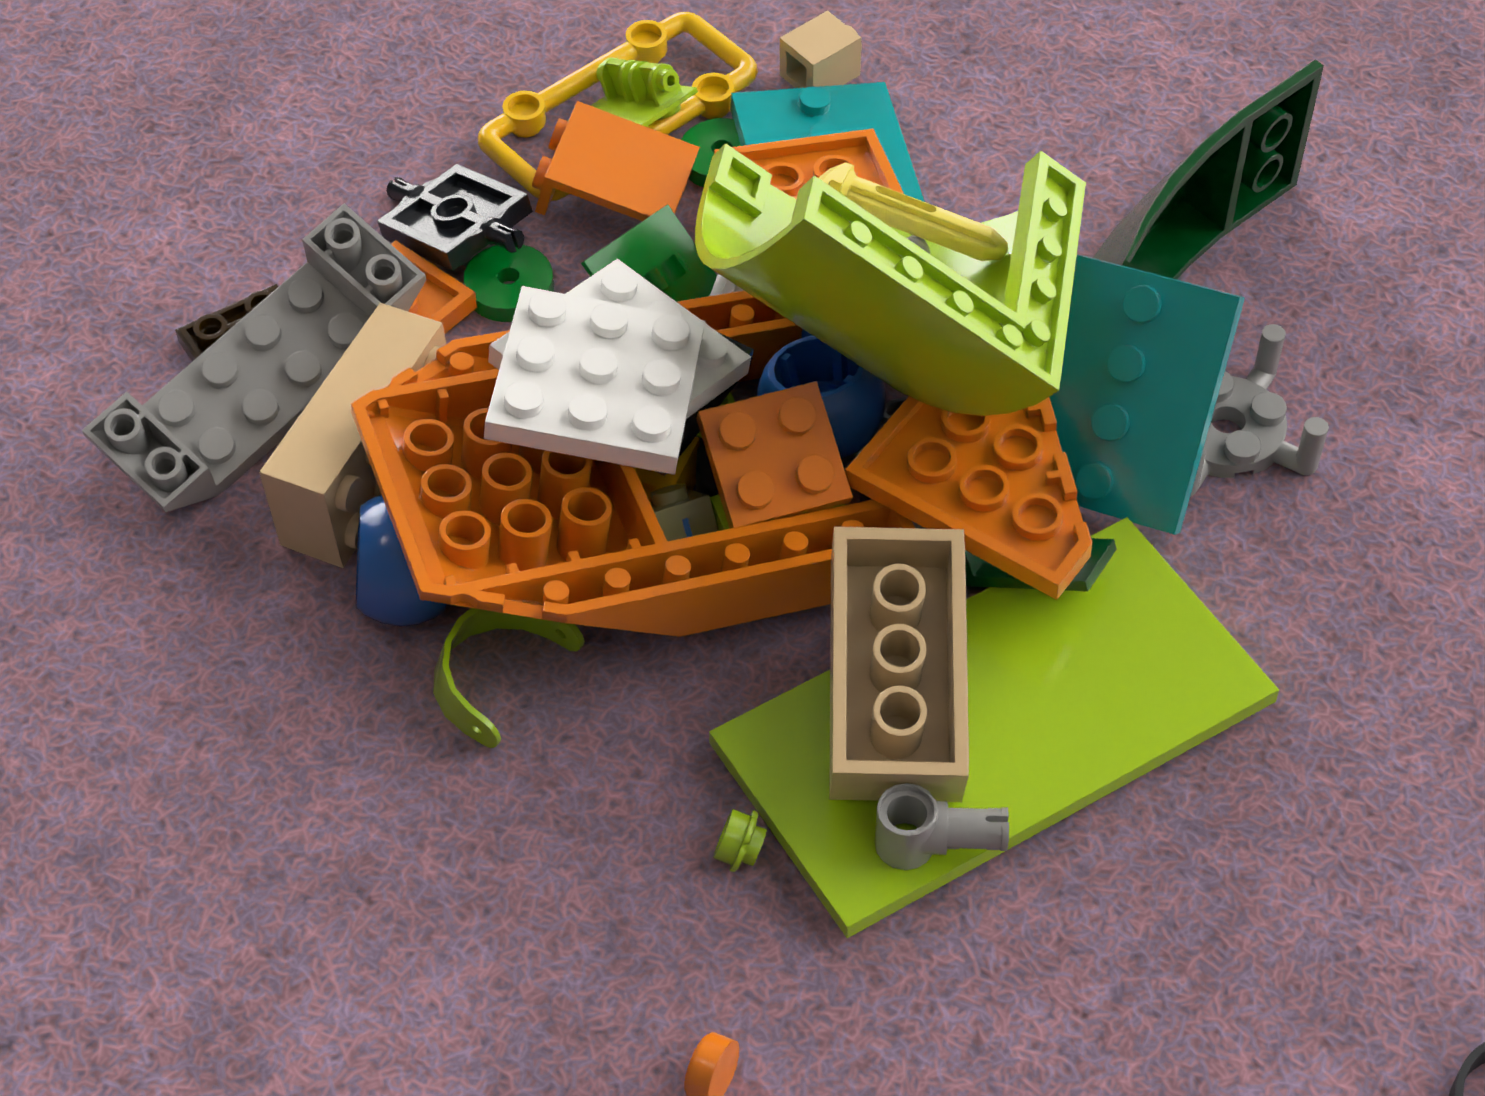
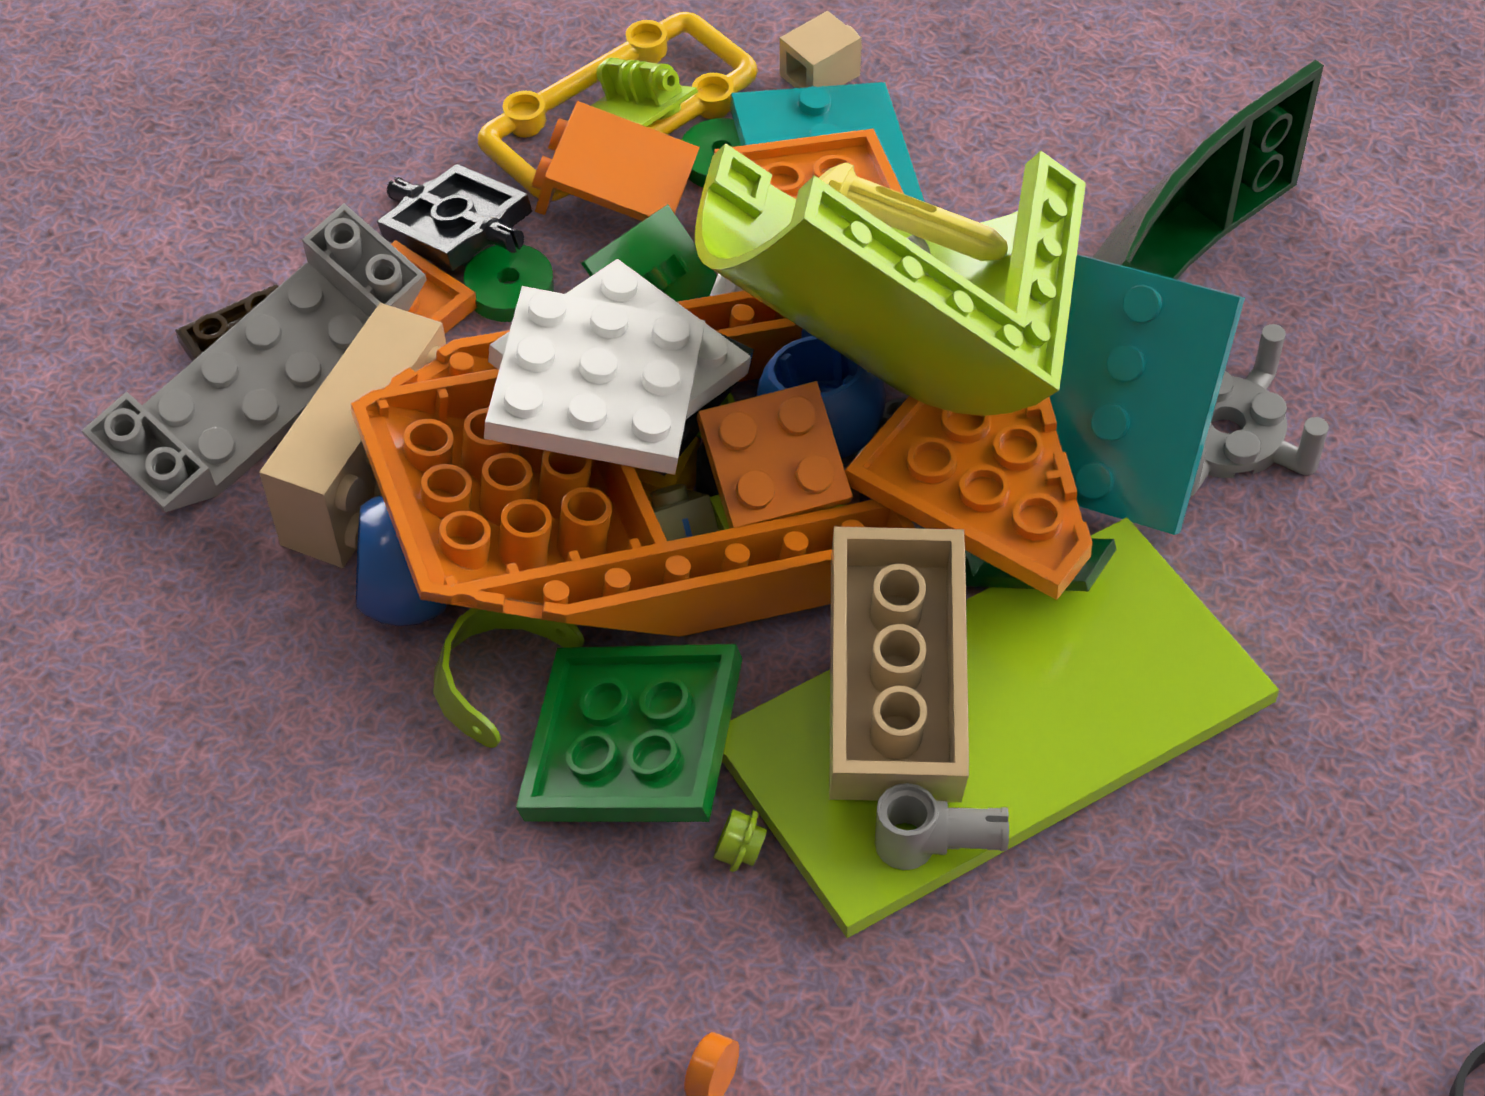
none -> green plate [516,644,743,822]

